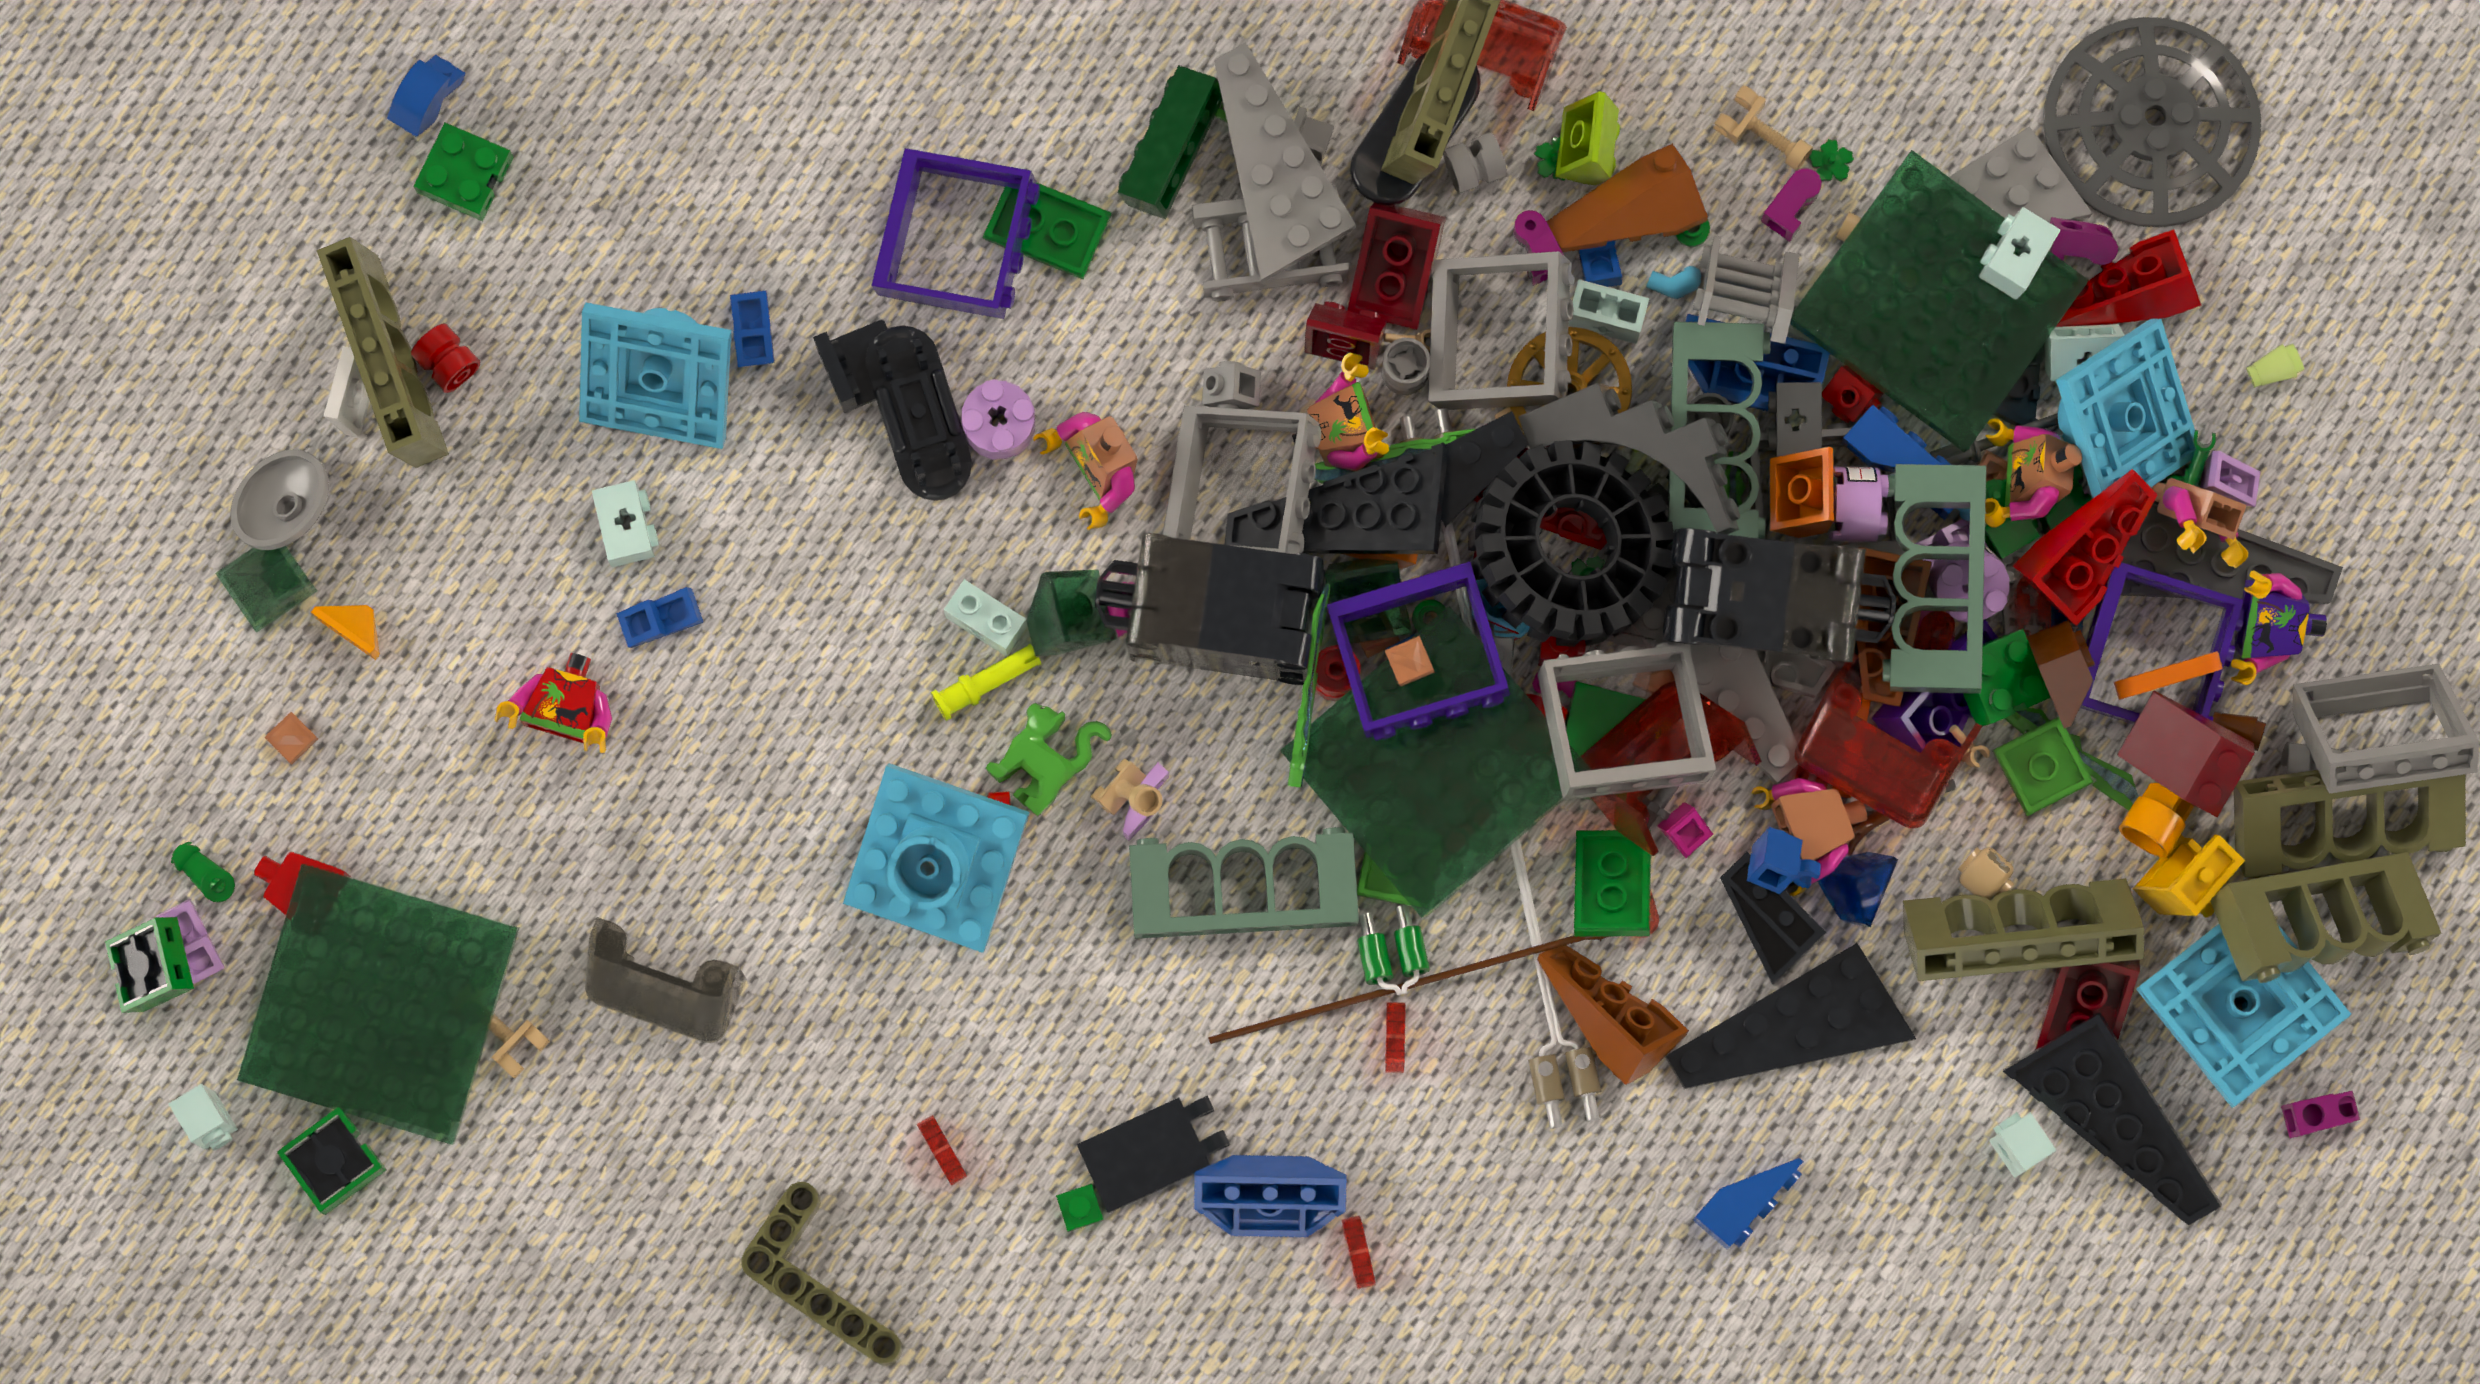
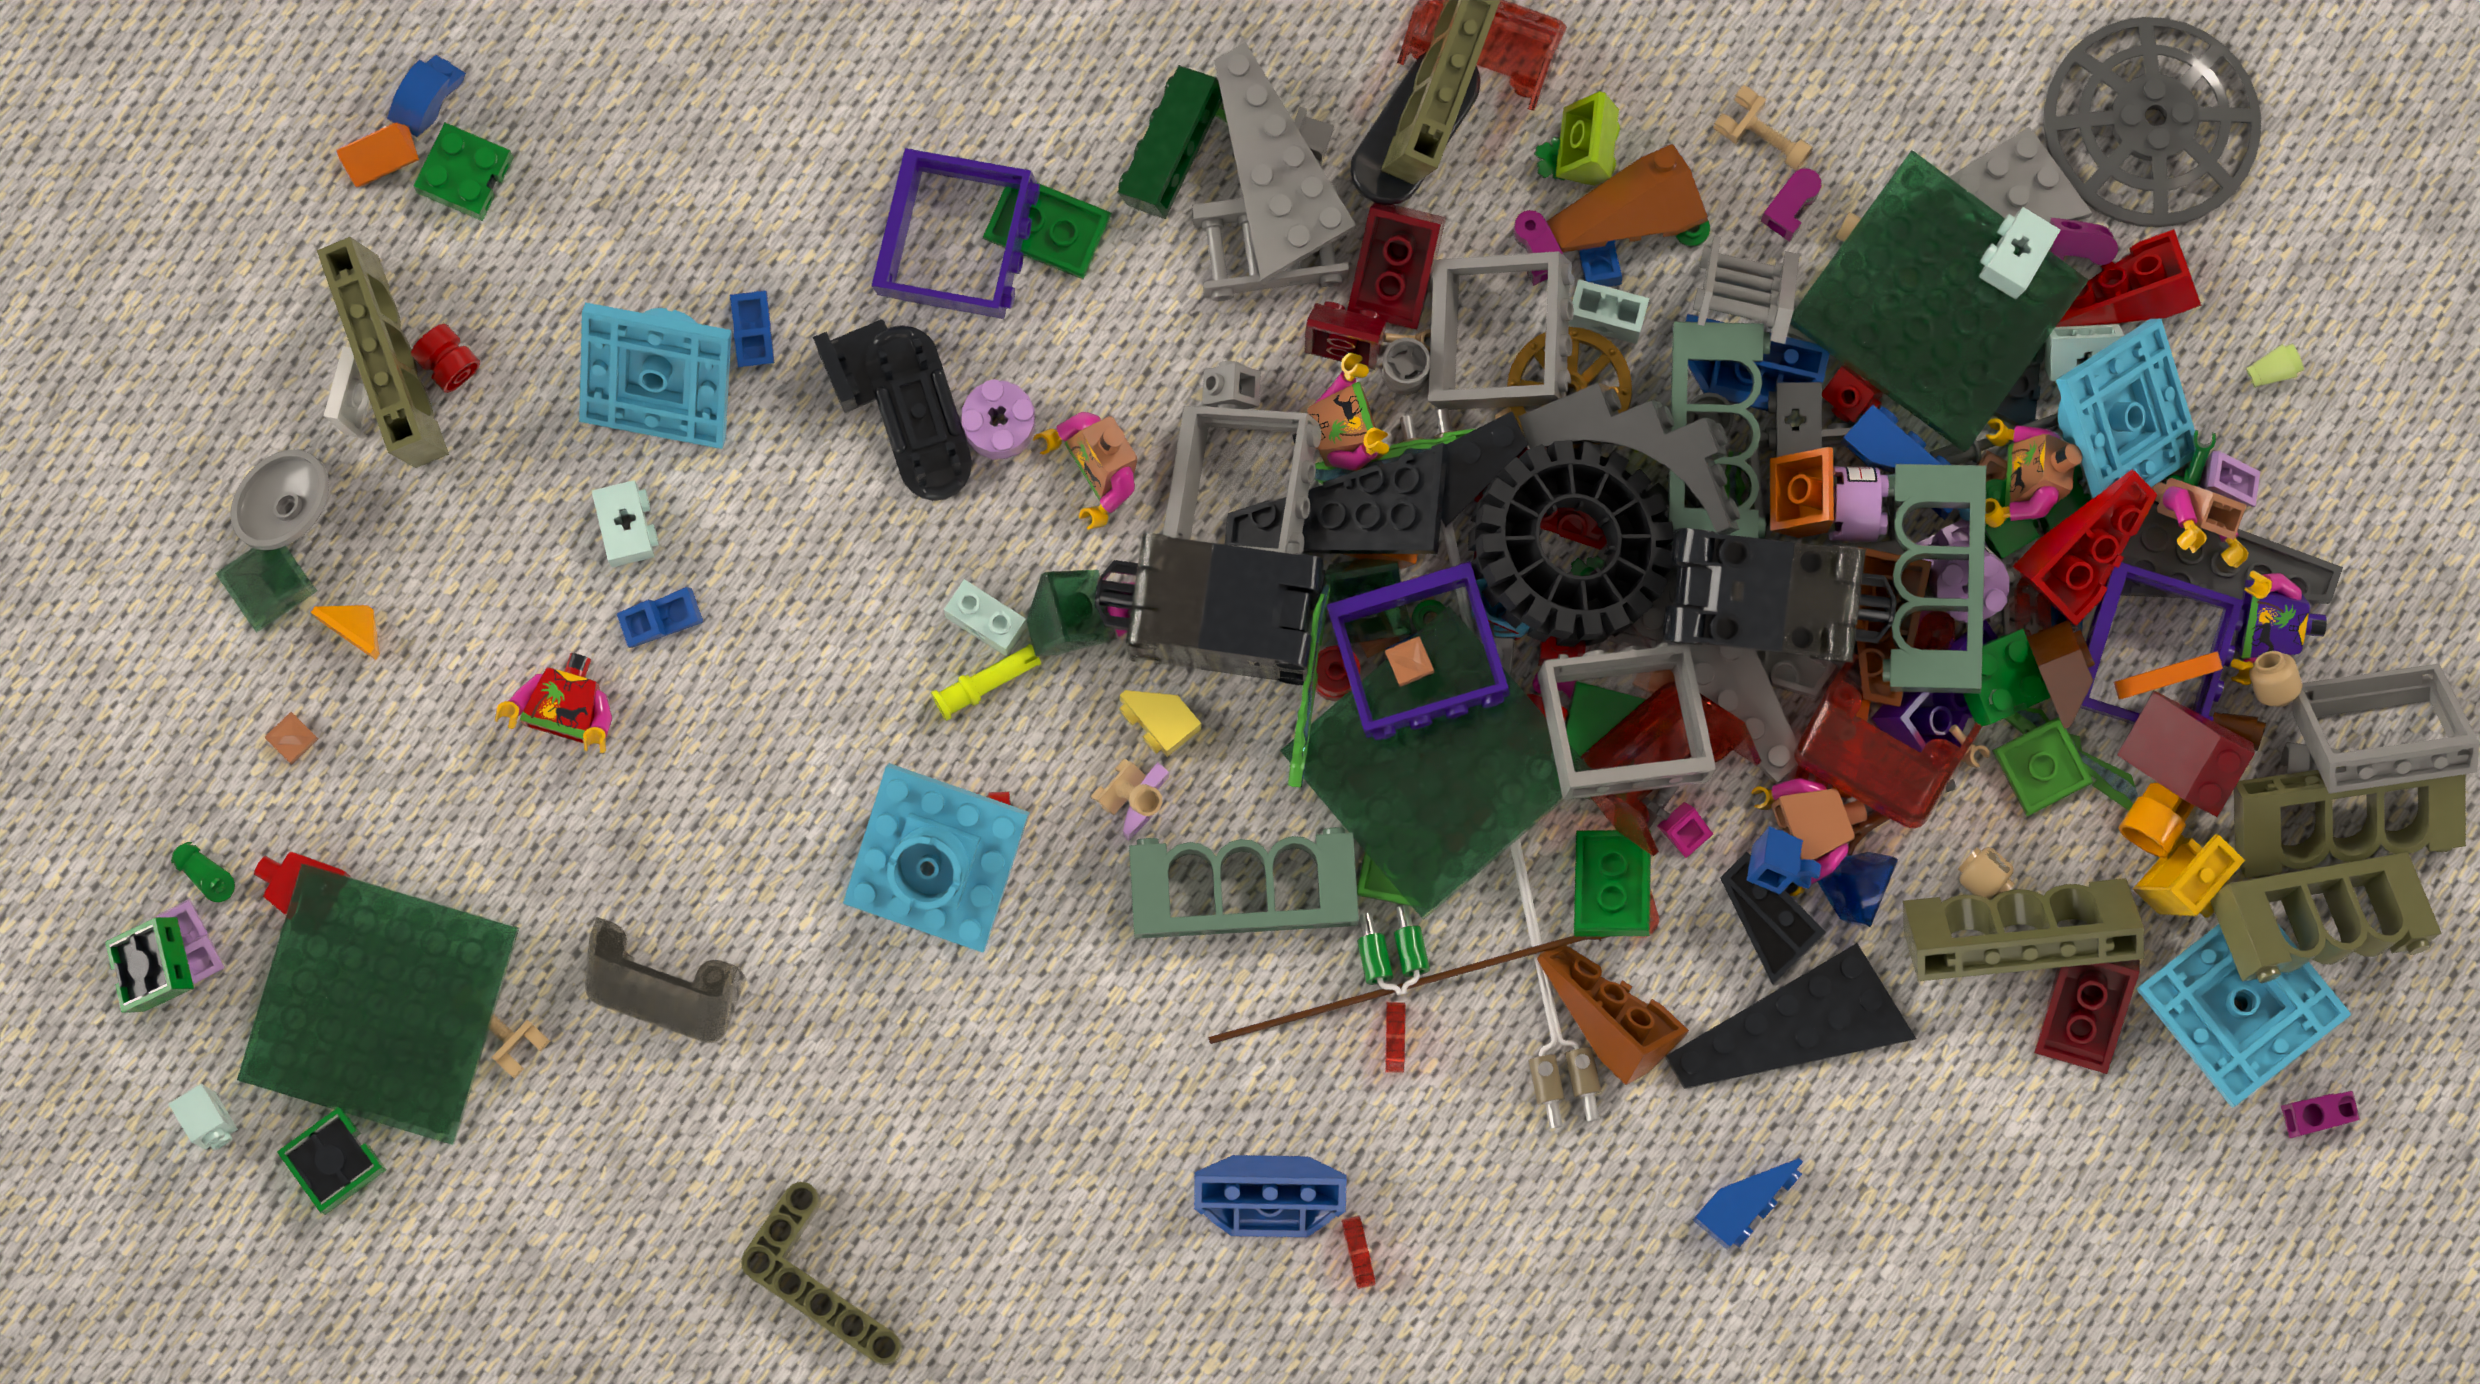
clear red beam [917,1115,968,1186] -> none
bright green animal [985,703,1112,817] -> none
green plate [1056,1184,1104,1232] -> none
black tile [1076,1096,1230,1214] -> none
light grey wheel [1443,132,1507,194] -> none
medium azure arm [1646,266,1702,299] -> none
green plant [1809,139,1854,182] -> none
light aqua brick [1989,1112,2057,1178] -> none
black wing [2003,1012,2222,1226] -> none
none -> orange slope [336,123,419,187]
none -> light yellow slope [1119,690,1201,757]
none -> tan head [2249,651,2303,707]

